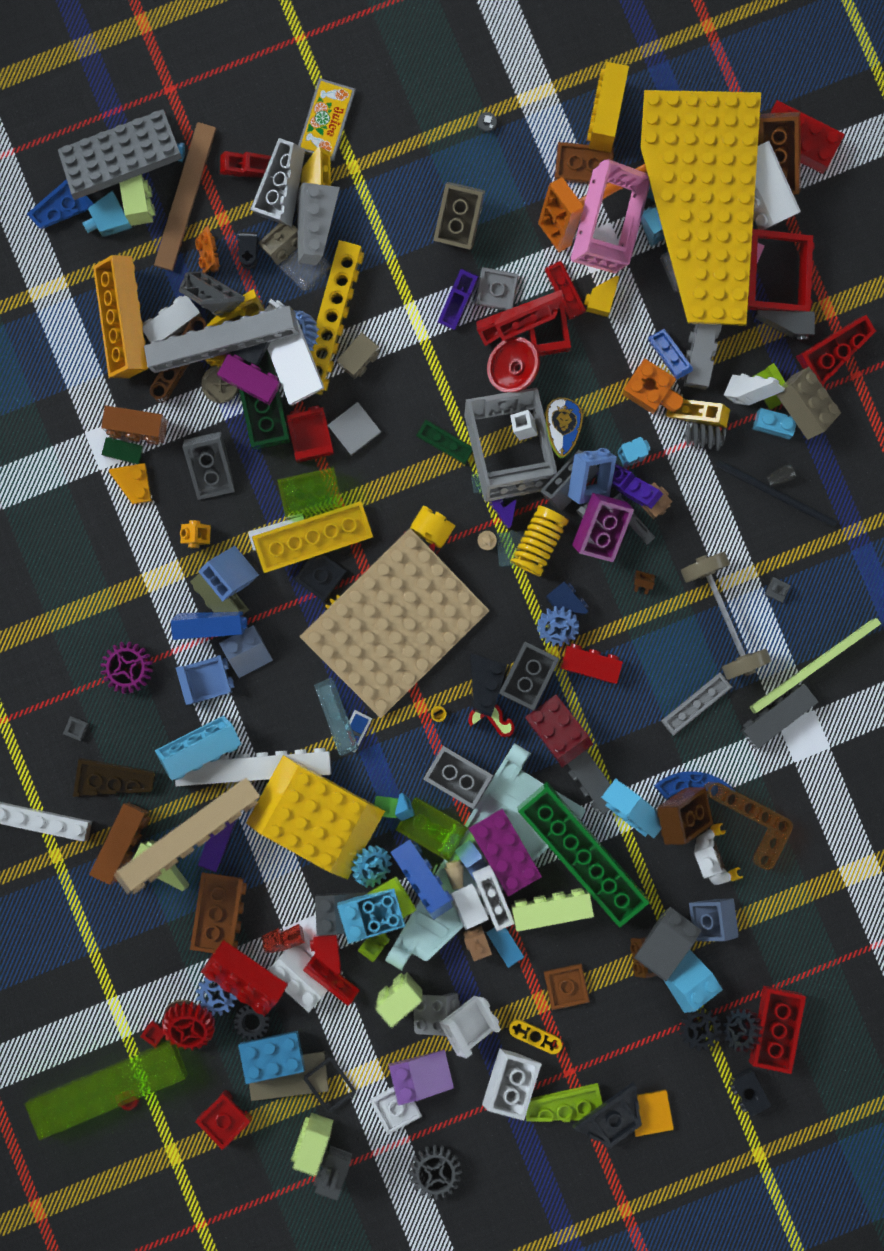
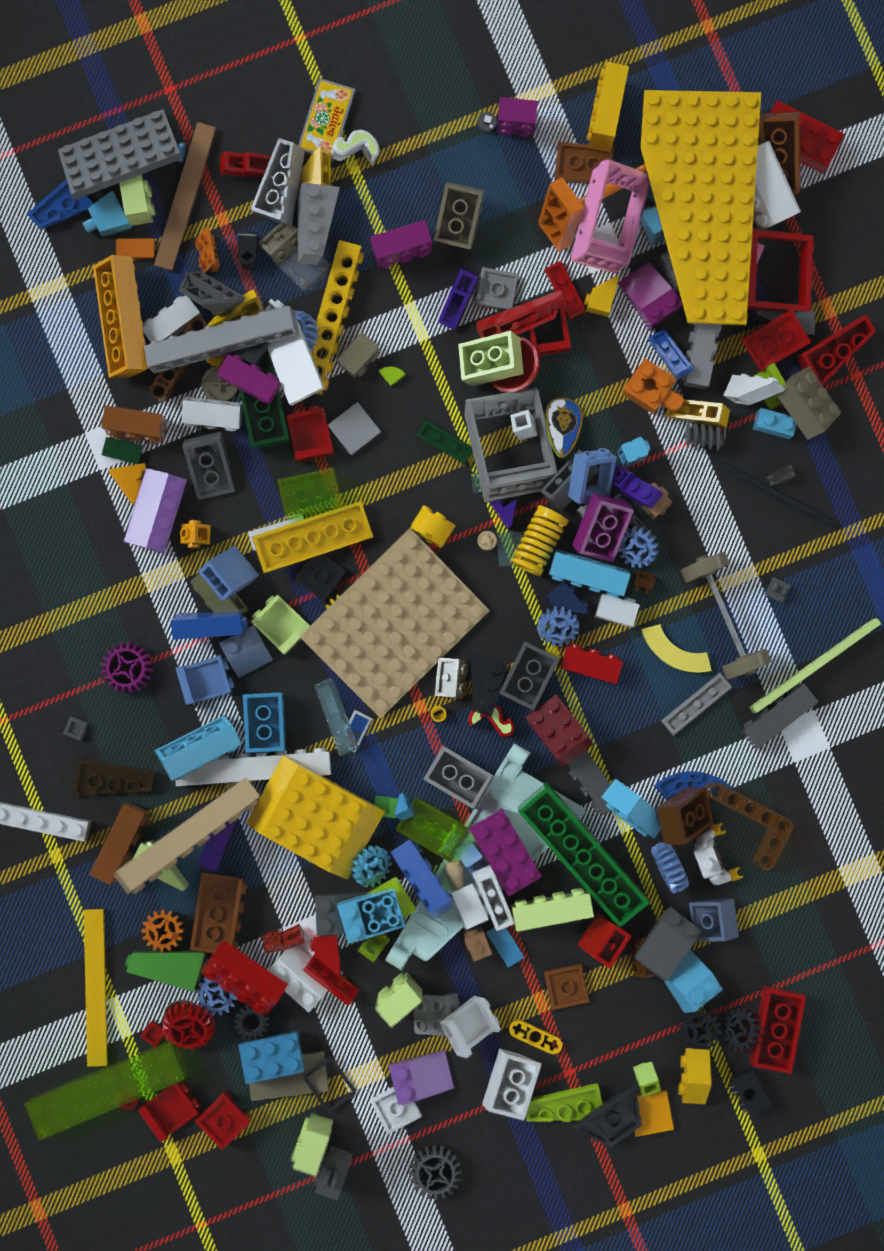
none -> yellow tile [84,909,108,1067]
none -> orange tile [116,239,155,259]
none -> slope [123,468,187,553]
none -> bright green slope [125,951,207,992]
none -> red panel [138,1079,201,1143]
none -> orange gear [141,909,184,952]
none -> white brick [182,397,243,431]
none -> dark azure brick [243,692,286,753]
none -> yellowish green panel [251,595,310,655]
none -> white animal [331,130,379,165]
none -> magenta brick [370,220,432,269]
none -> lime tile [379,367,406,387]
none -> bracket [435,658,468,699]
none -> yellowish green brick [458,331,523,387]
none -> magenta brick [496,97,538,137]
none -> medium azure slope [549,549,631,598]
none -> red slope [577,912,631,969]
none -> white brick [595,592,639,628]
none -> magenta slope [618,262,683,330]
none -> medium blue gear [618,526,659,568]
none -> lime brick [633,1061,661,1097]
none -> light yellow tile [641,625,712,673]
none -> medium blue gear [651,842,689,893]
none -> yellow brick [678,1048,711,1104]
none -> red plate [741,309,811,371]

